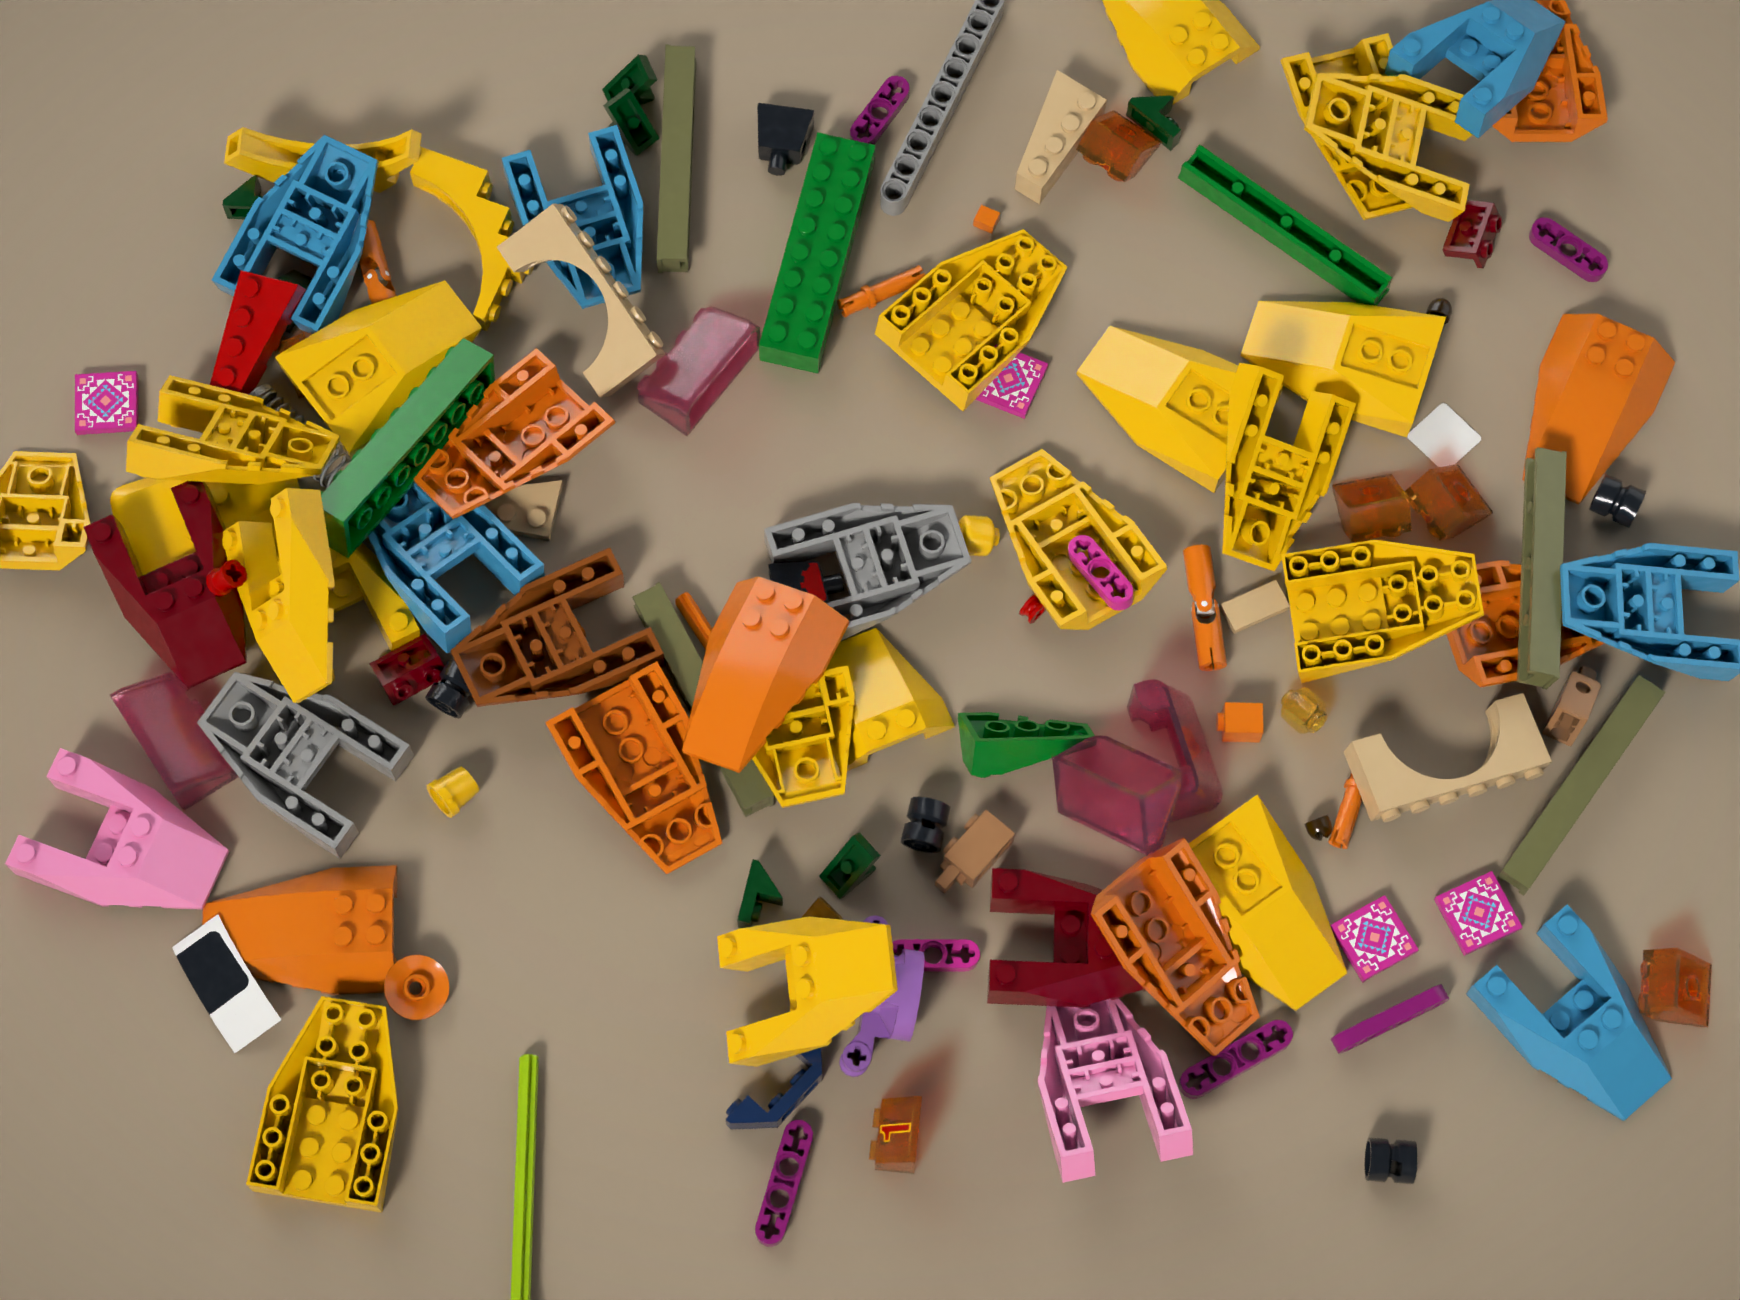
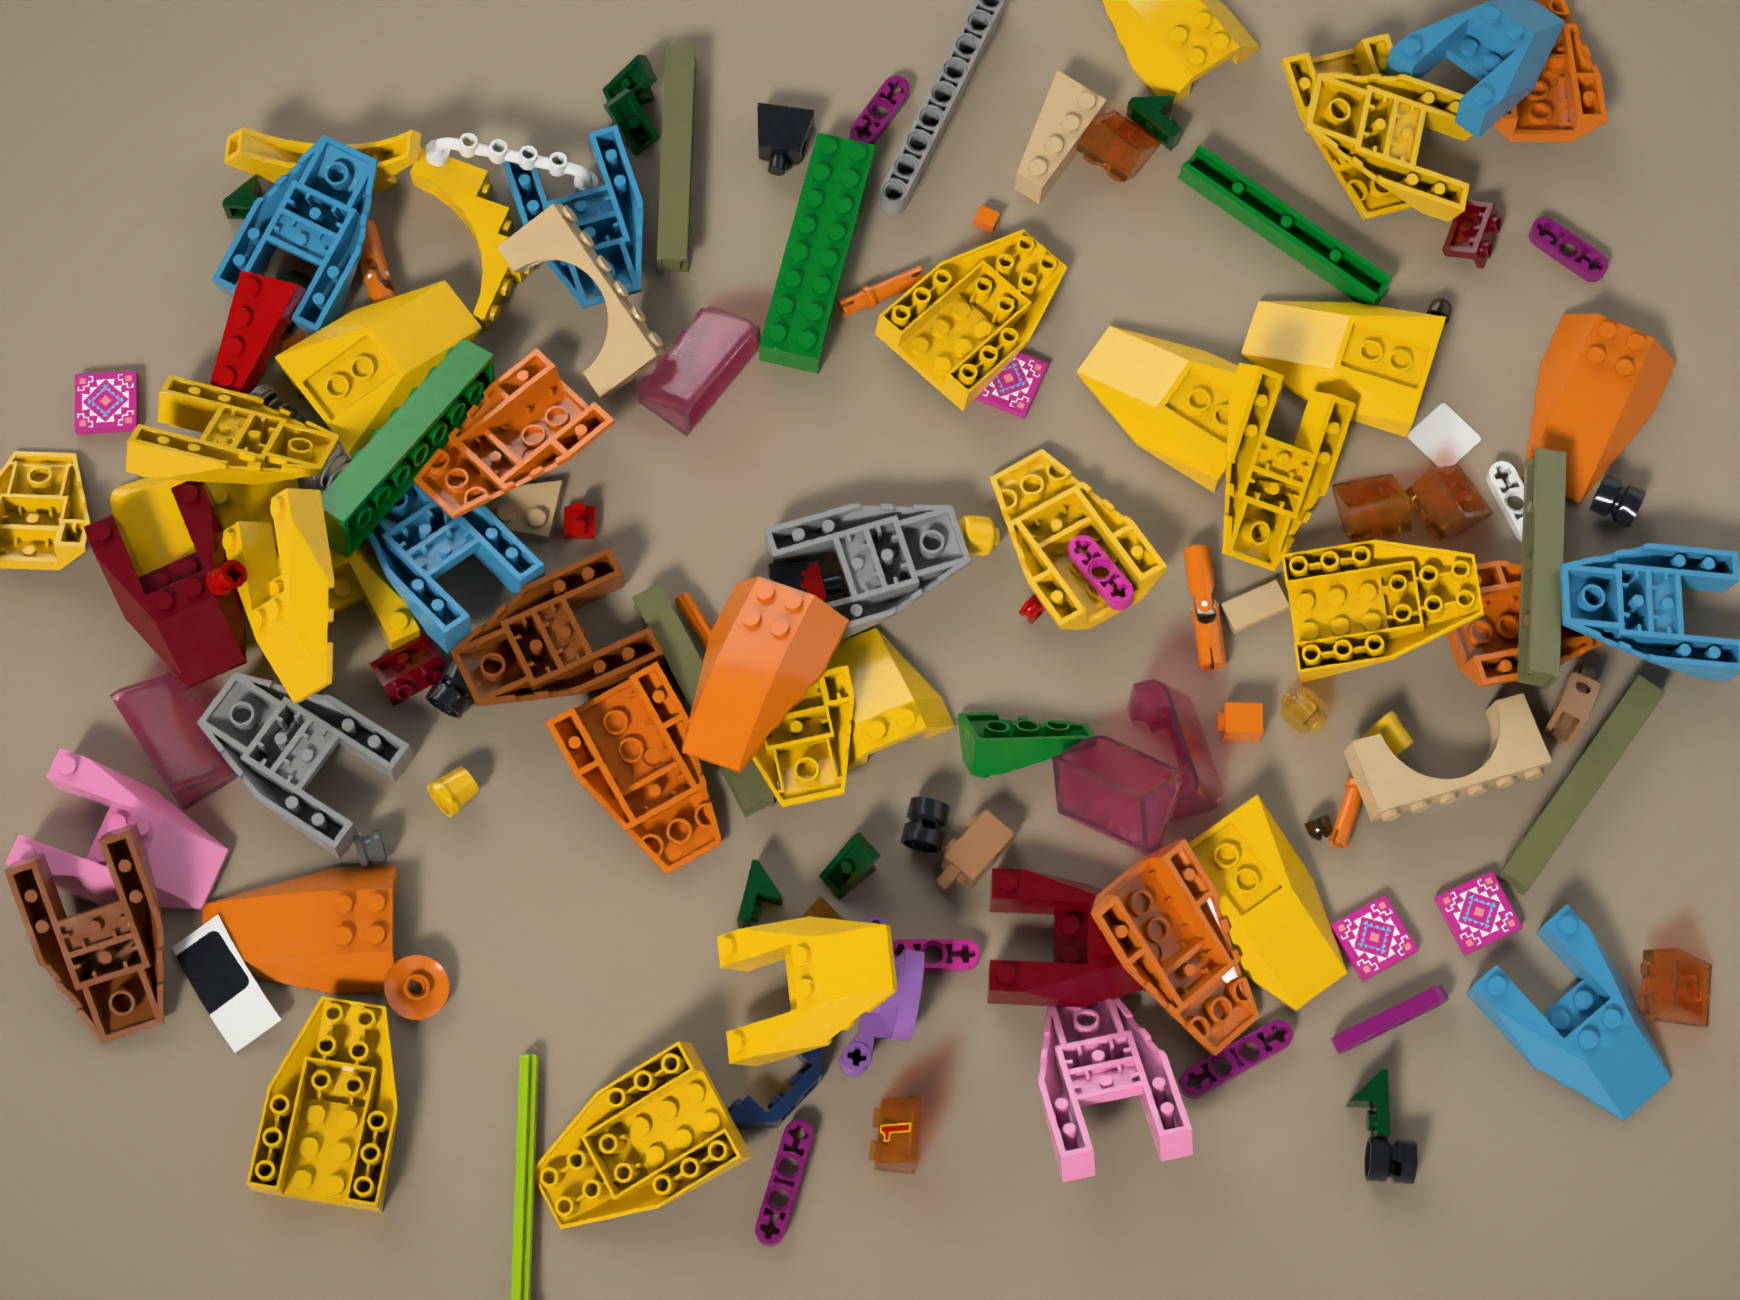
none -> dark orange wedge [4,823,165,1043]
none -> dark grey wheel [353,829,387,867]
none -> white bar [425,133,598,193]
none -> yellow wedge [535,1041,753,1229]
none -> red tile [564,503,596,539]
none -> dark green slope [1345,1069,1390,1139]
none -> yellow piece [1361,710,1414,757]
none -> white beam [1486,461,1524,543]

